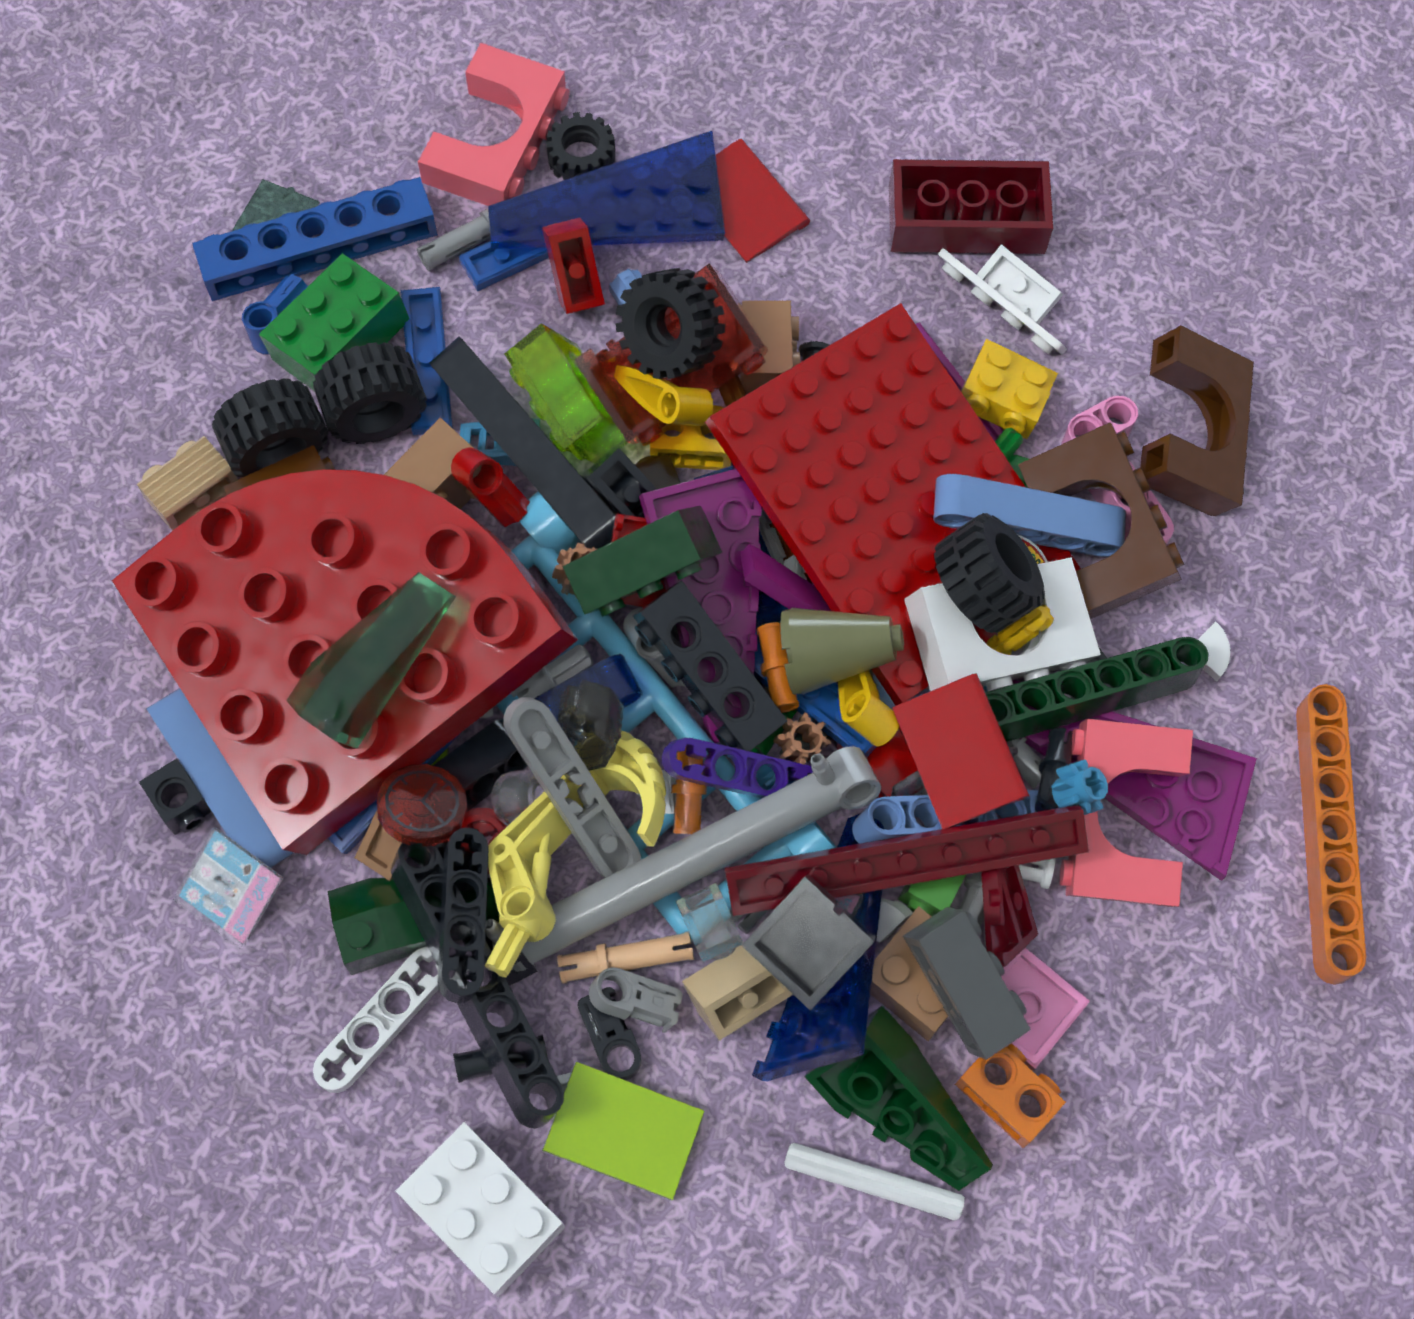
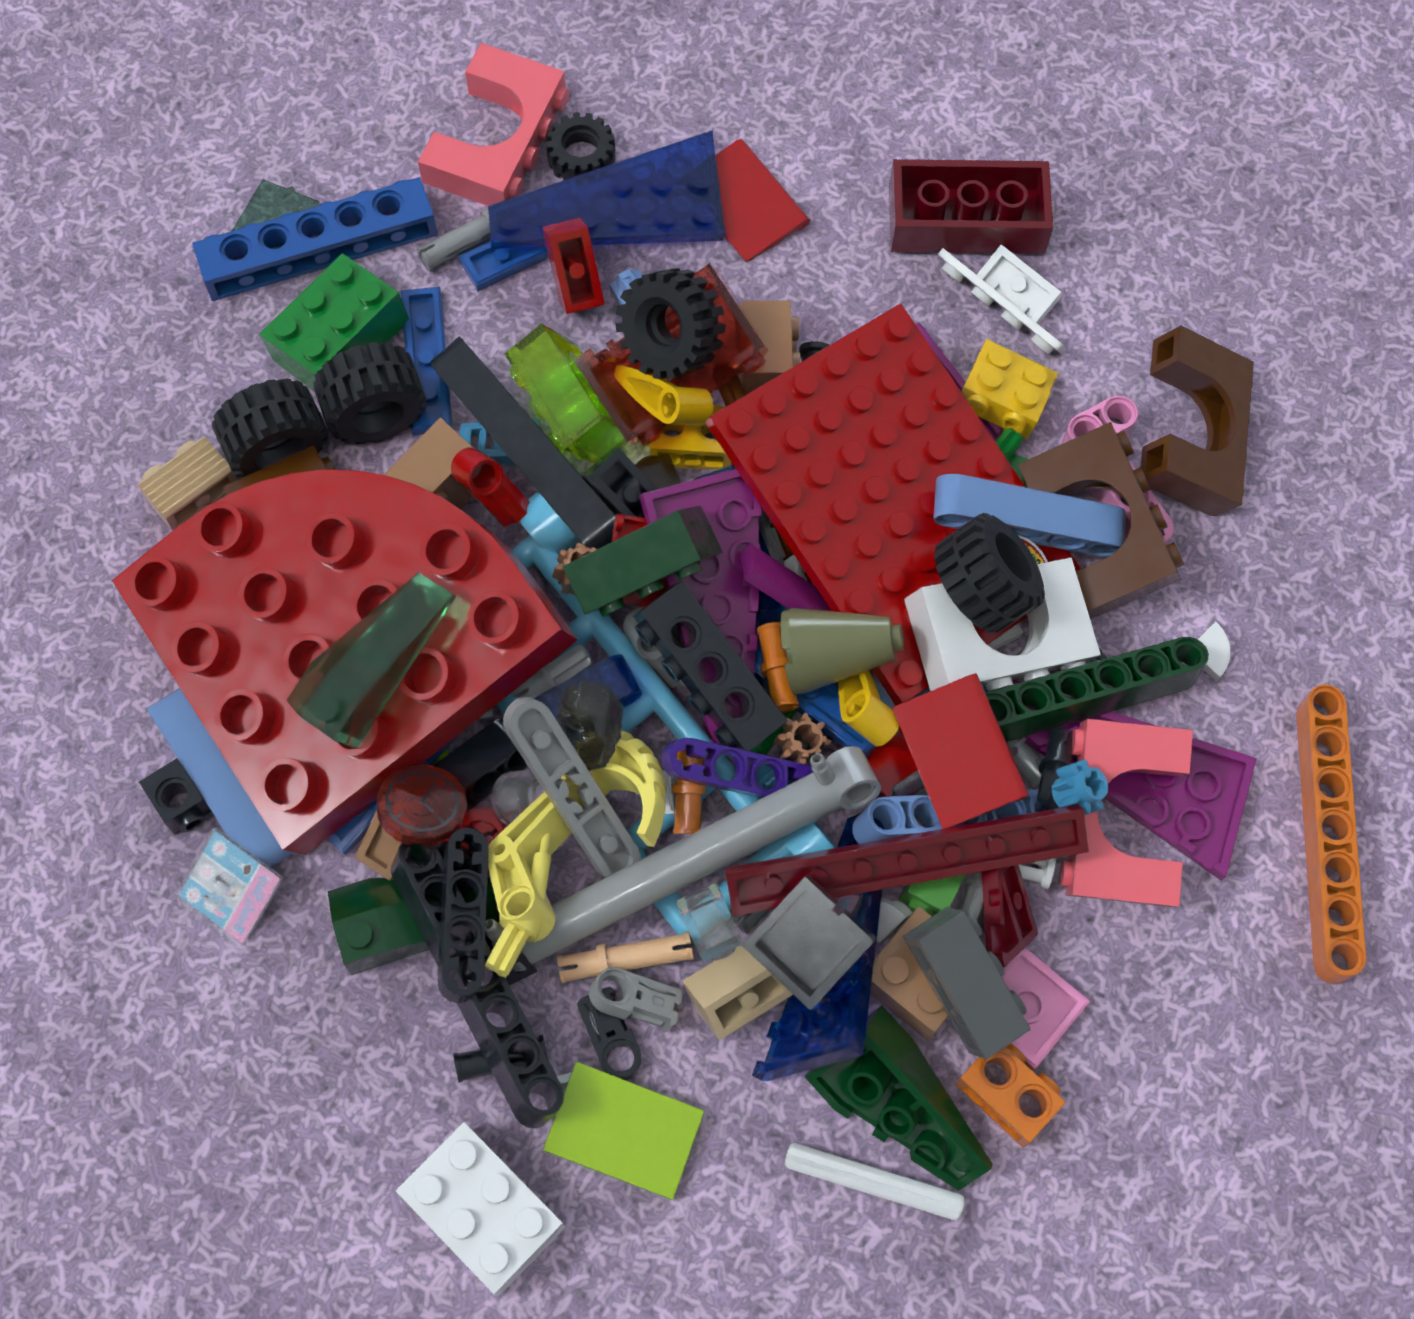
blue piece [242,274,308,354] -> none
white beam [313,946,439,1093] -> none
yellow axle [987,605,1054,655] -> none

